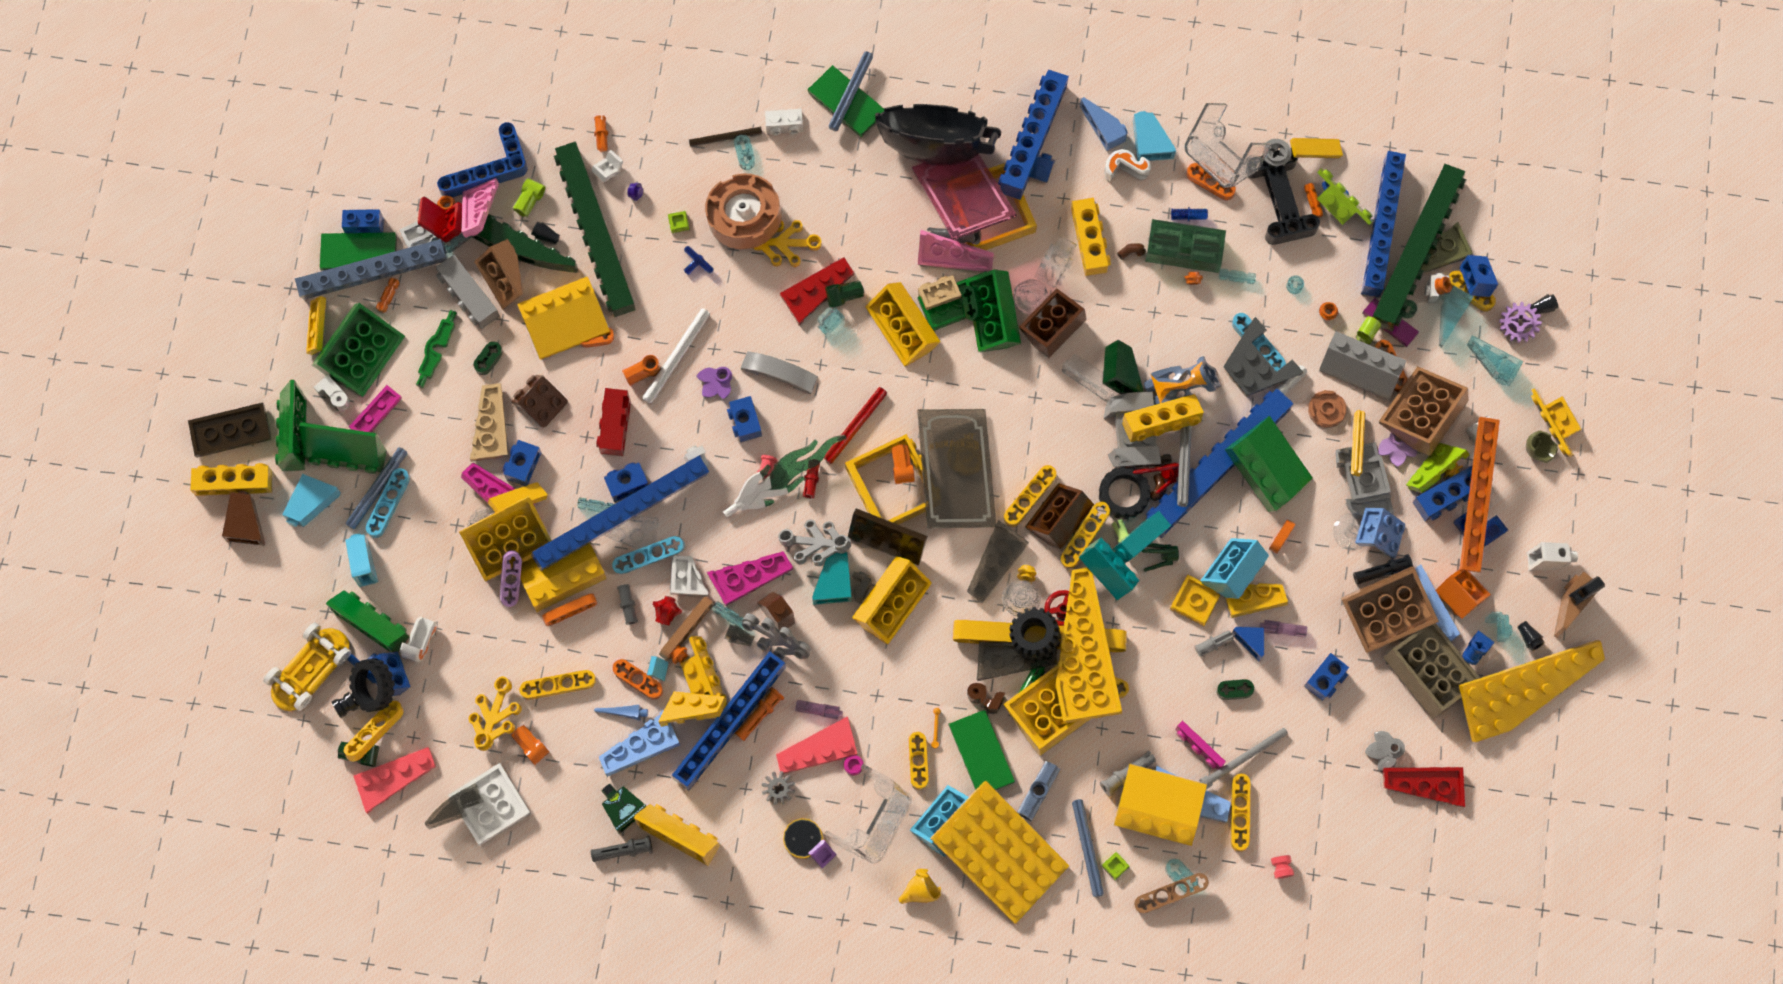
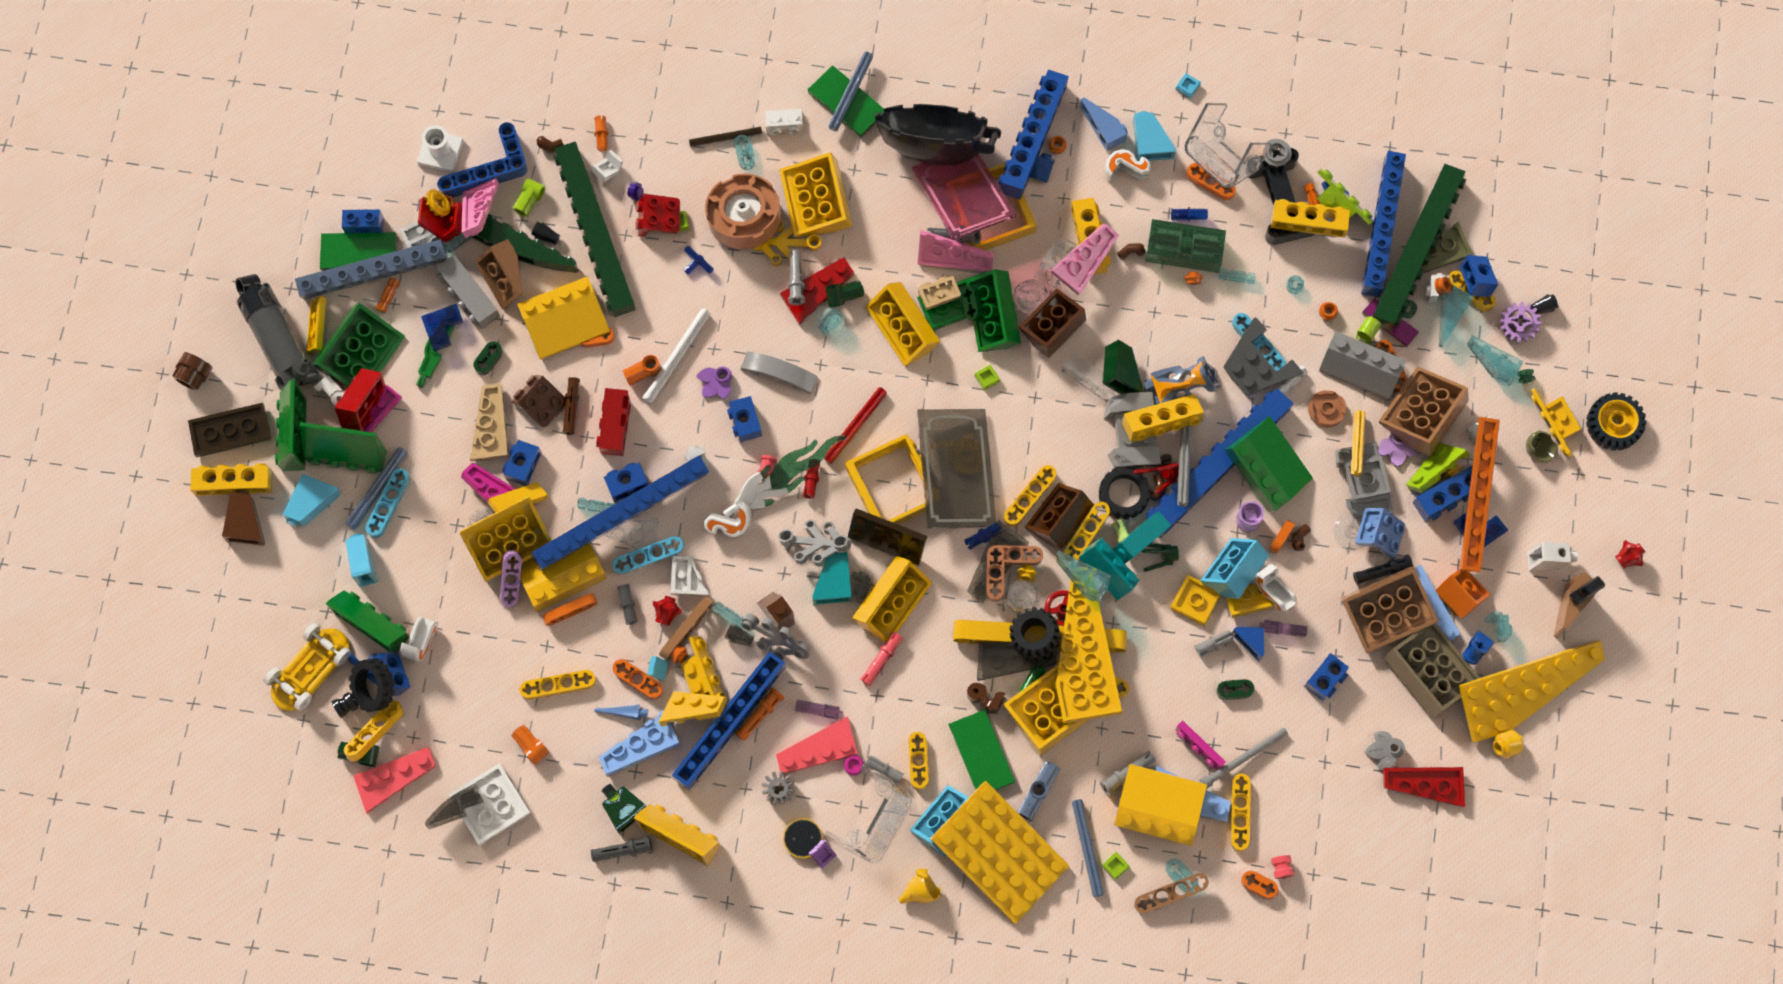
yellow plant [468,676,522,751] -> none
dark pink wing [707,551,793,606] -> none
orange piece [891,445,915,485] -> none
light orange hinge [931,708,941,749] -> none
yellow tile [1290,138,1343,158] -> none
black cone [1517,621,1545,651] -> none
none -> reddish brown piece [172,352,213,390]
none -> dark grey piece [235,274,318,391]
none -> red wedge [335,368,386,431]
none -> white plant [416,125,464,173]
none -> clear blue plate [421,303,463,352]
none -> yellow gear [424,189,450,218]
none -> reddish brown arm [536,136,564,153]
none -> reddish brown pin [562,377,580,435]
none -> red bracket [635,194,680,237]
none -> white animal [704,502,752,537]
none -> yellow slope [779,152,853,237]
none -> light grey pin [788,250,805,305]
none -> coral pin [860,631,903,686]
none -> light grey axle [865,755,904,785]
none -> clear blue pin [964,521,1003,550]
none -> lime tile [974,364,1000,391]
none -> nougat beam [986,545,1043,602]
none -> orange plate [1048,136,1067,154]
none -> bright pink wing [1050,223,1119,295]
none -> clear light blue slope [1056,551,1111,602]
none -> medium azure tile [1176,73,1201,99]
none -> lavender wheel [1236,501,1264,533]
none -> orange beam [1241,871,1278,899]
none -> white animal [1256,565,1297,613]
none -> yellow brick [1270,199,1350,238]
none -> reddish brown arm [1292,524,1311,551]
none -> yellow head [1493,730,1524,758]
none -> clear green bush [1517,369,1536,384]
none -> wheel [1586,392,1647,451]
none -> red rock [1615,540,1645,569]

